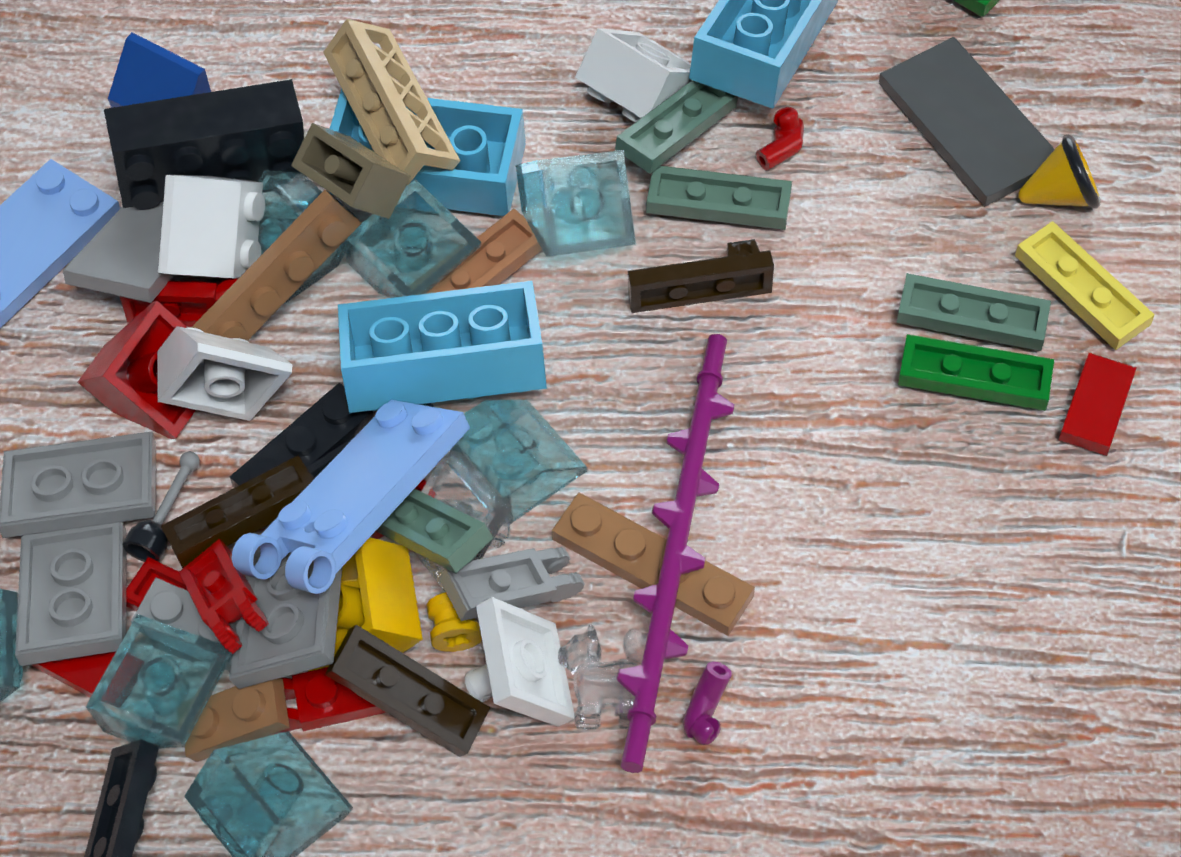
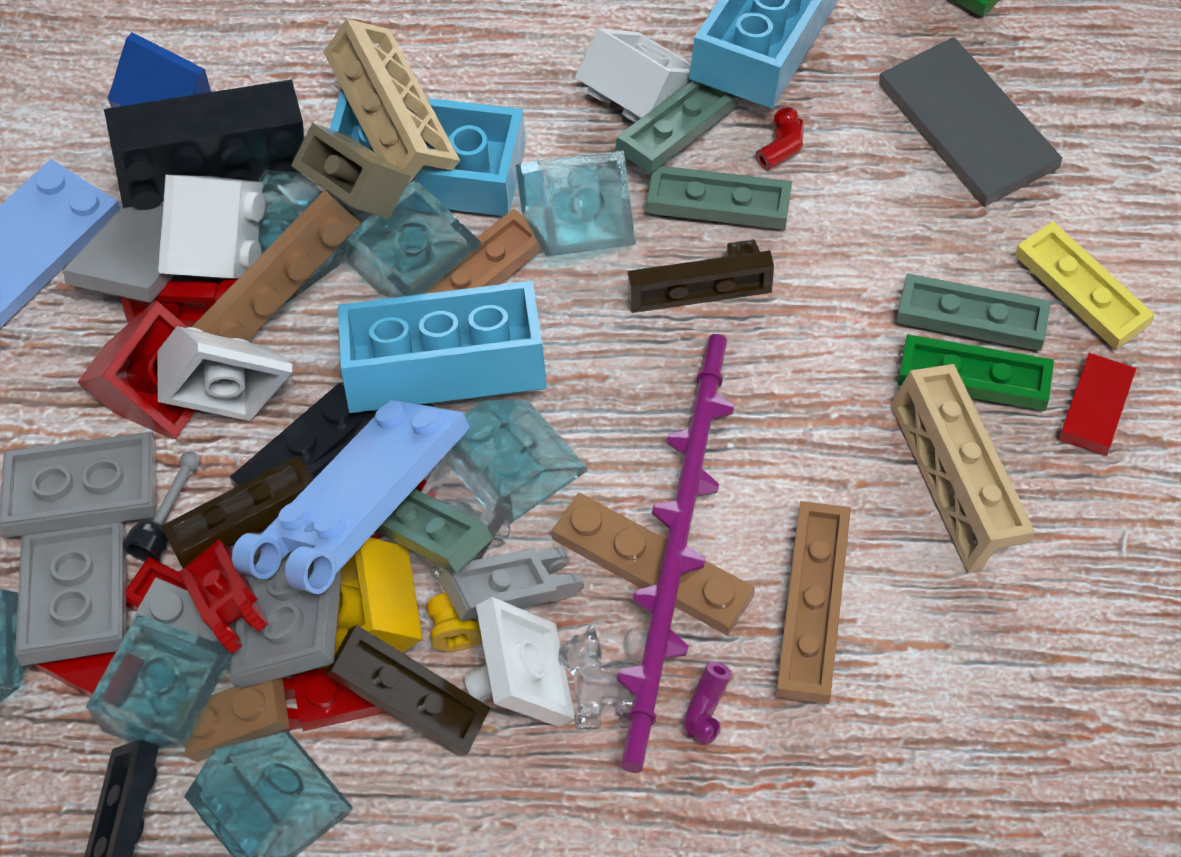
yellow hat [1018,134,1101,209] -> none
none -> medium nougat plate [776,501,851,704]
none -> tan fence [891,364,1036,572]

